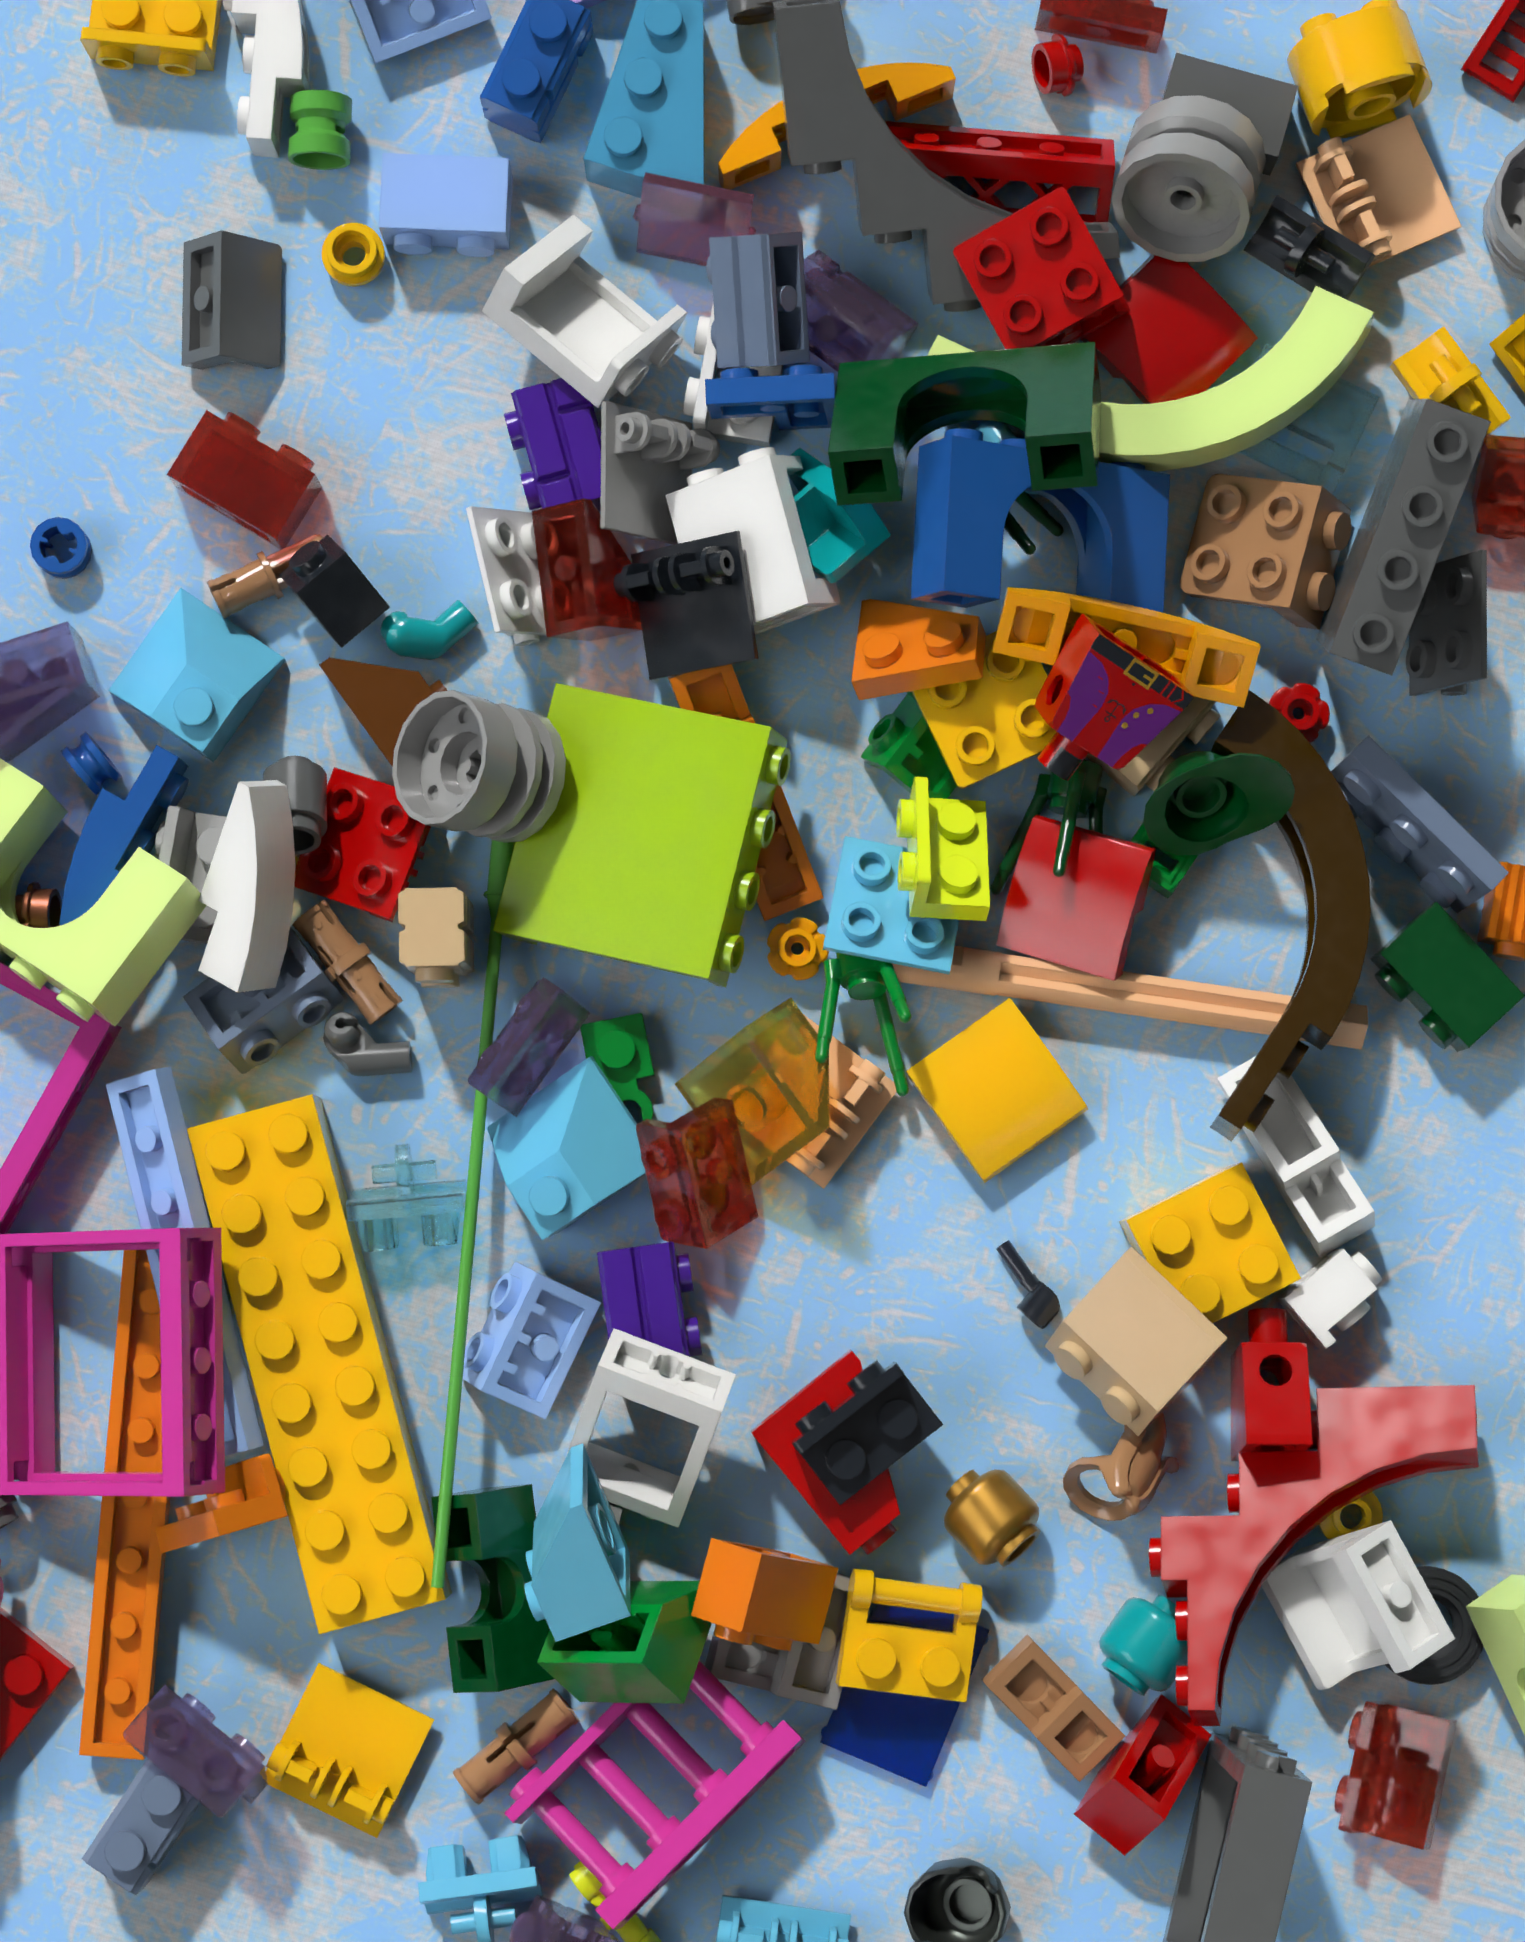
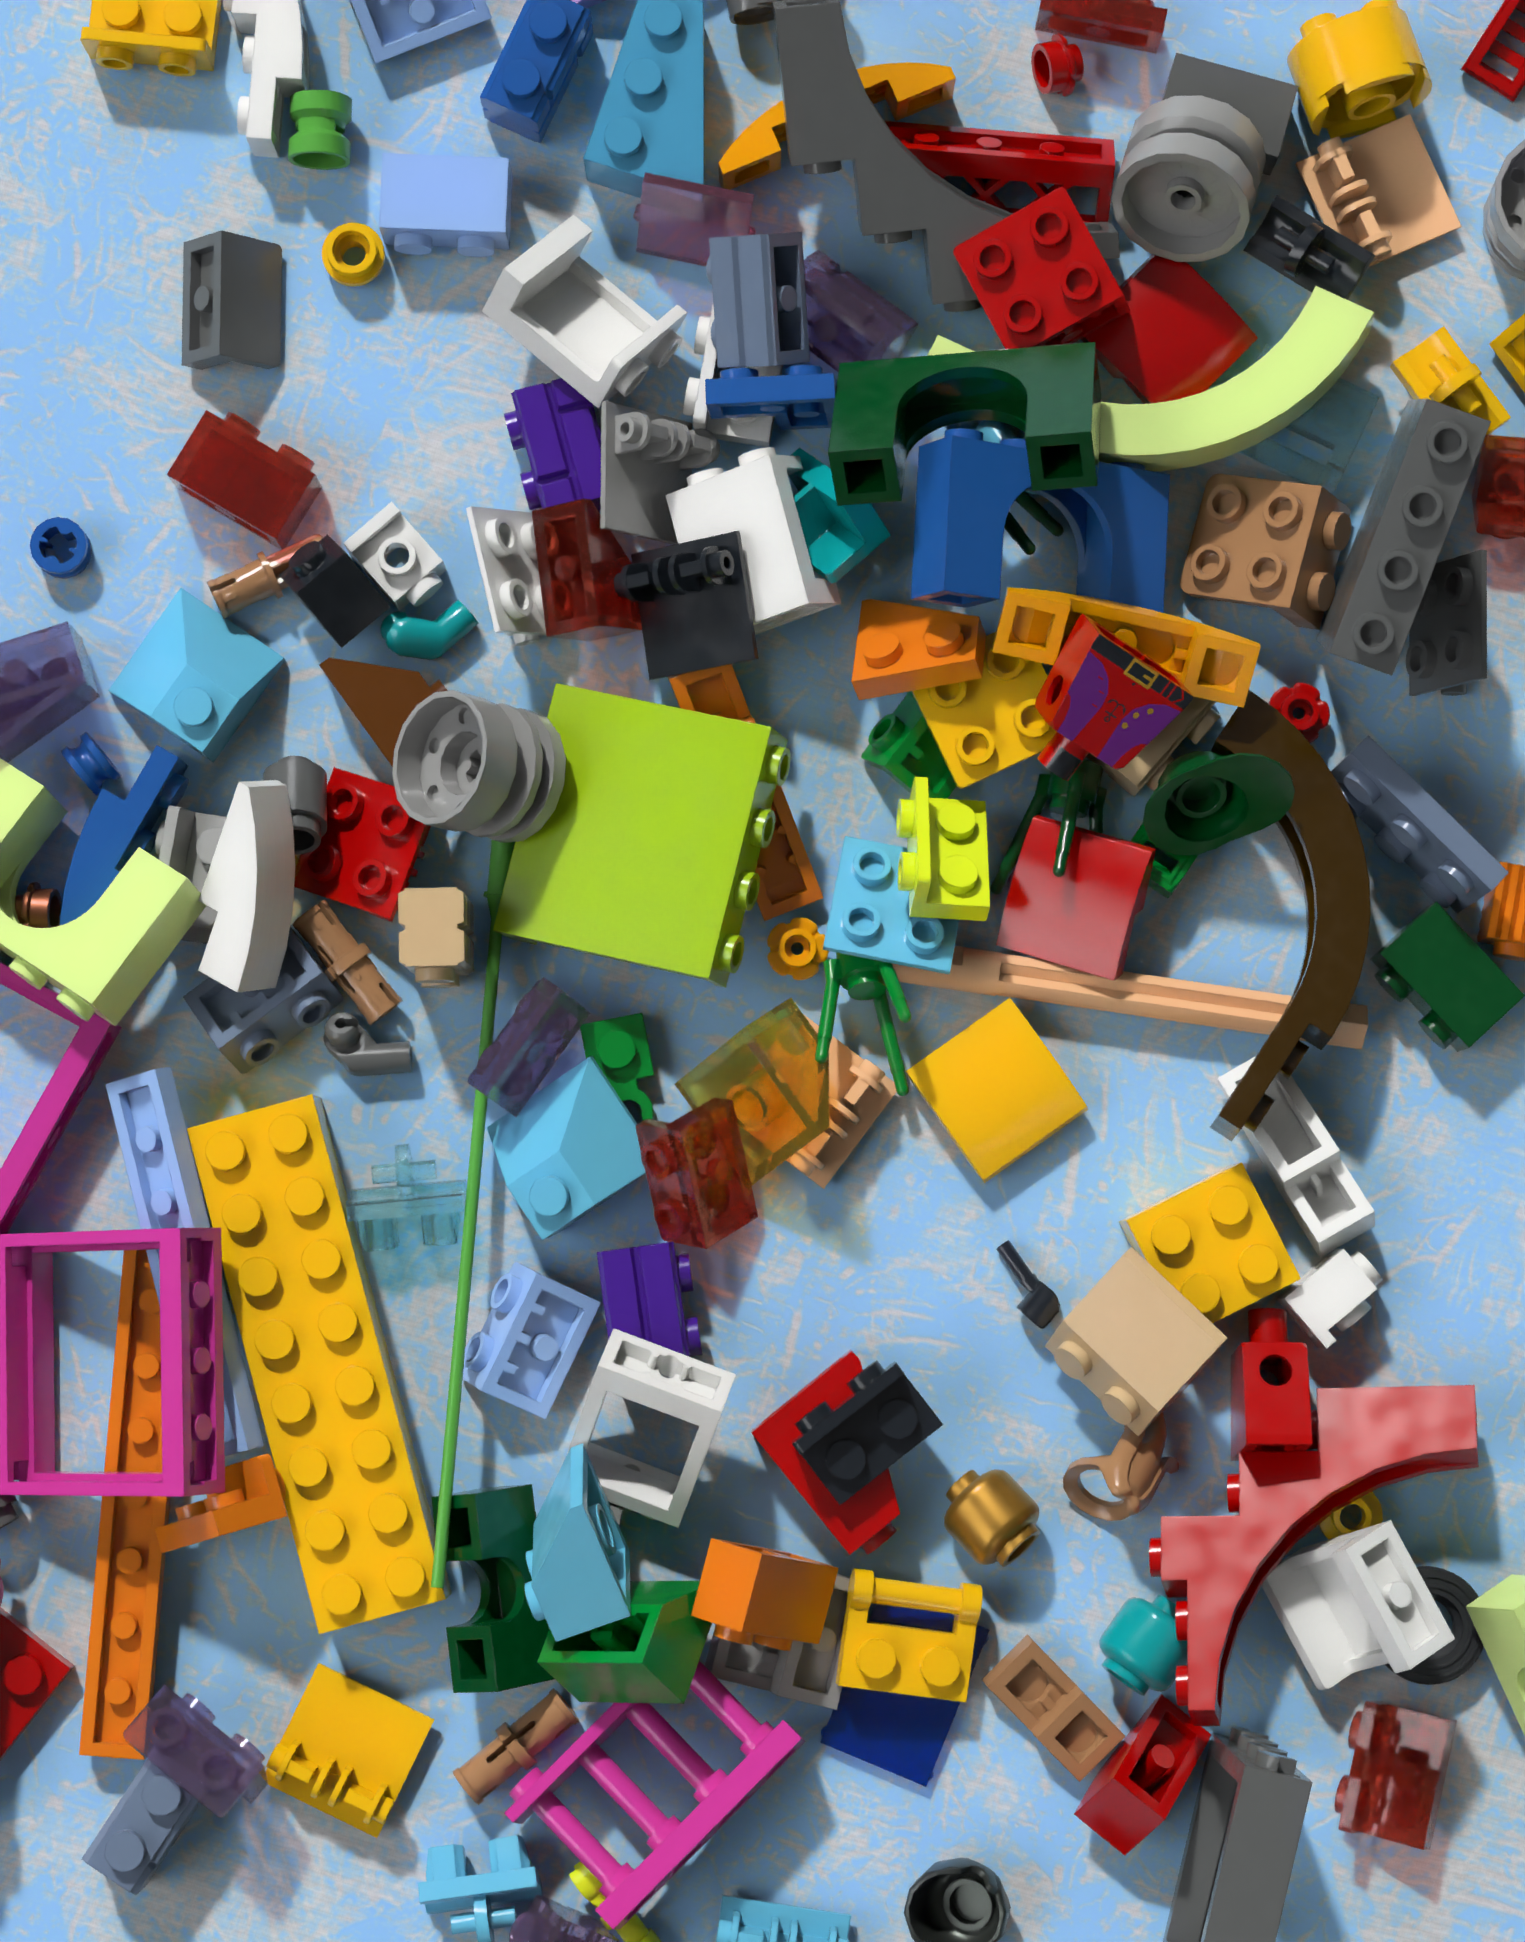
none -> white brick [344,501,447,611]

